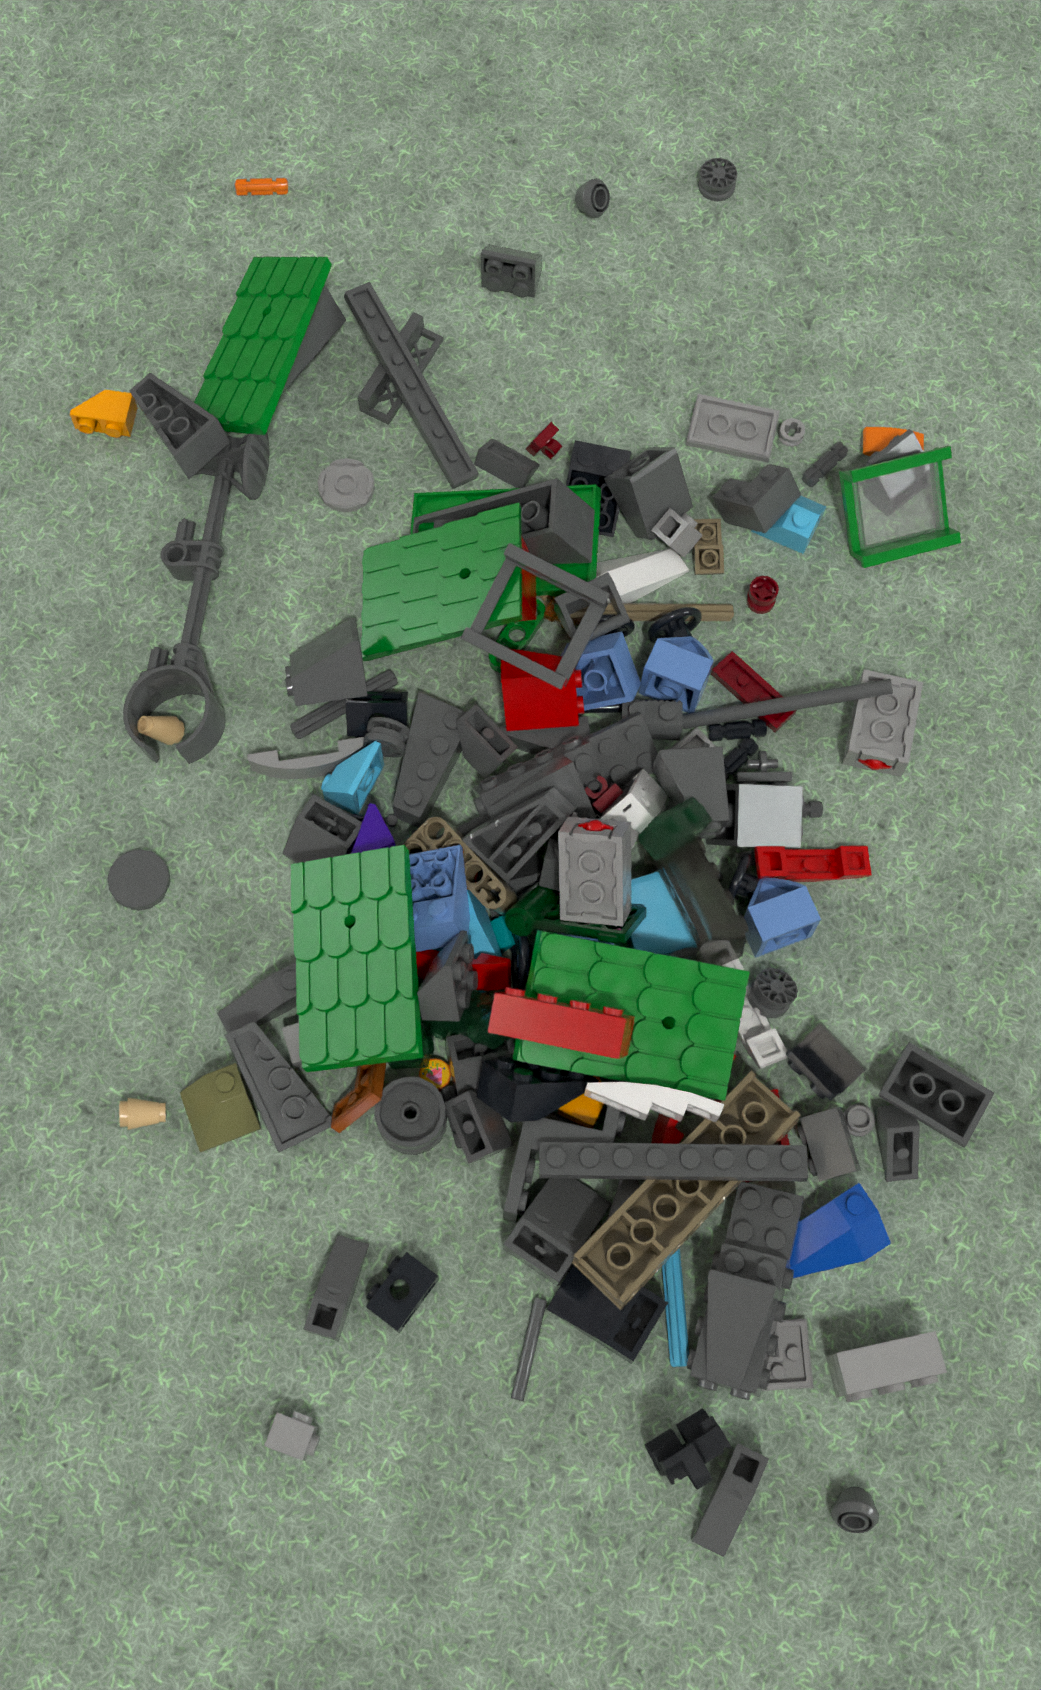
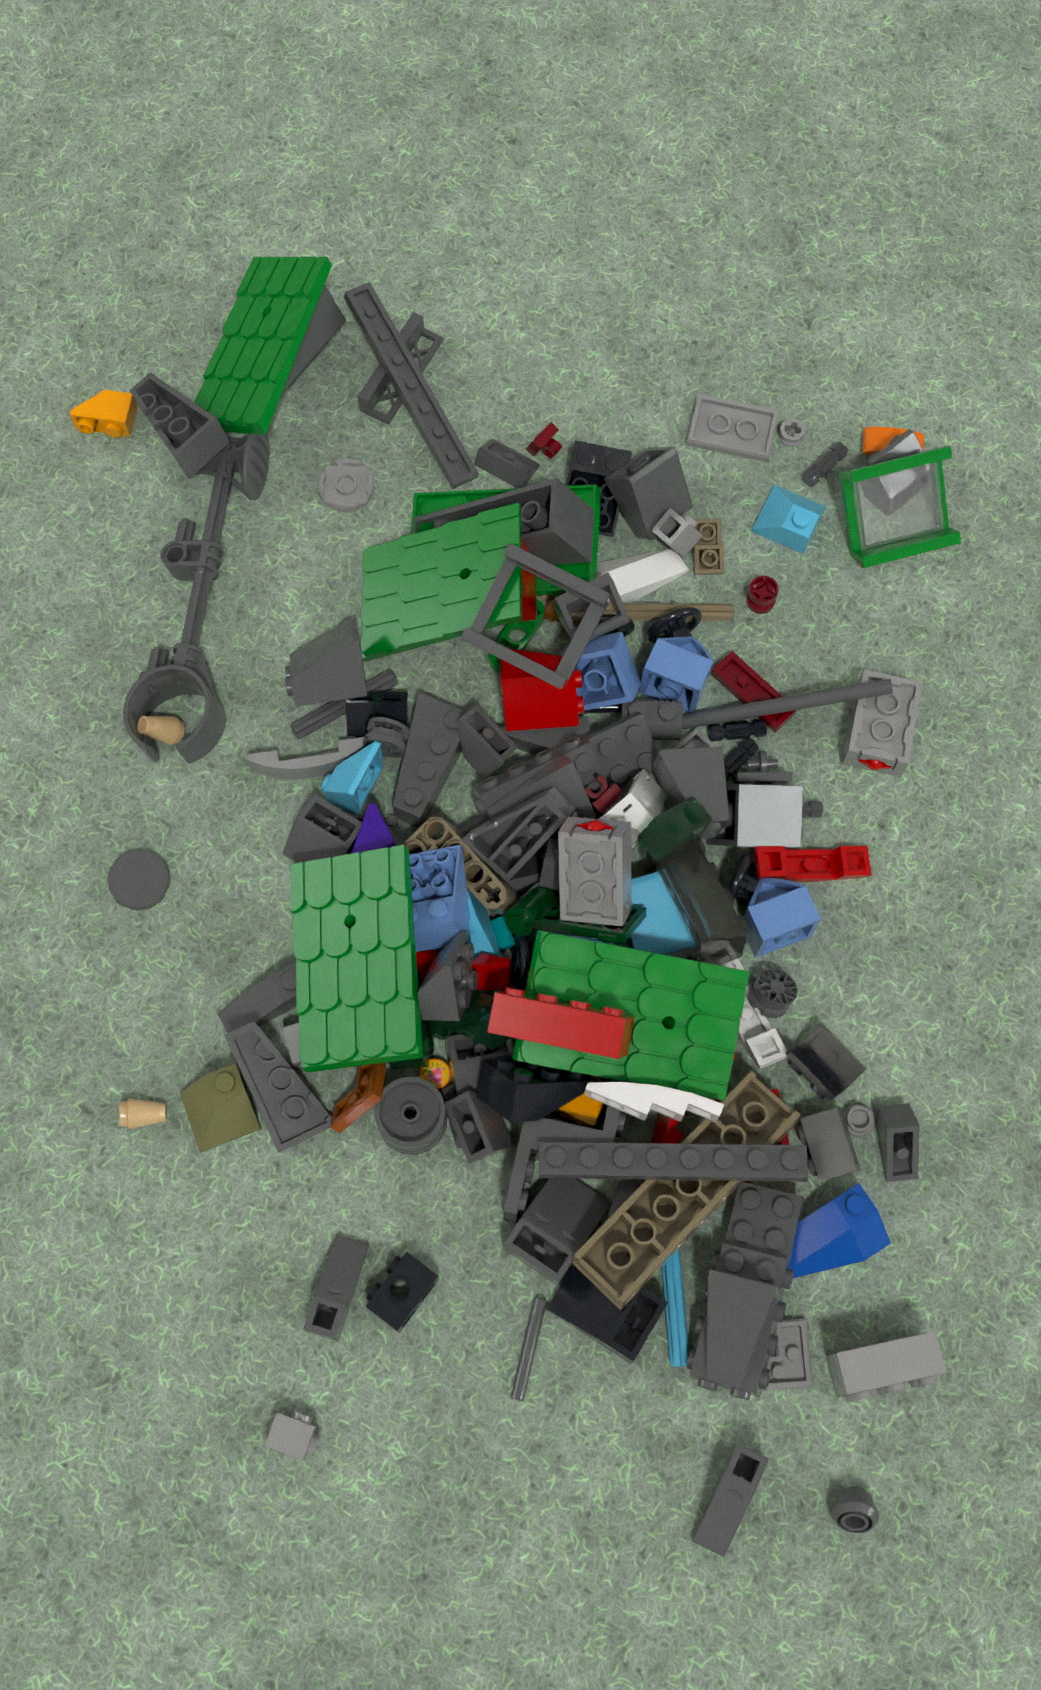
orange axle [235,178,288,196] -> none
dark grey slope [481,244,542,298] -> none
dark grey cone [575,178,610,217] -> none
black plate [644,1408,731,1490] -> none
dark grey wheel [698,158,738,202] -> none
dark grey slope [712,464,801,533] -> none
dark grey slope [878,1042,994,1148] -> none

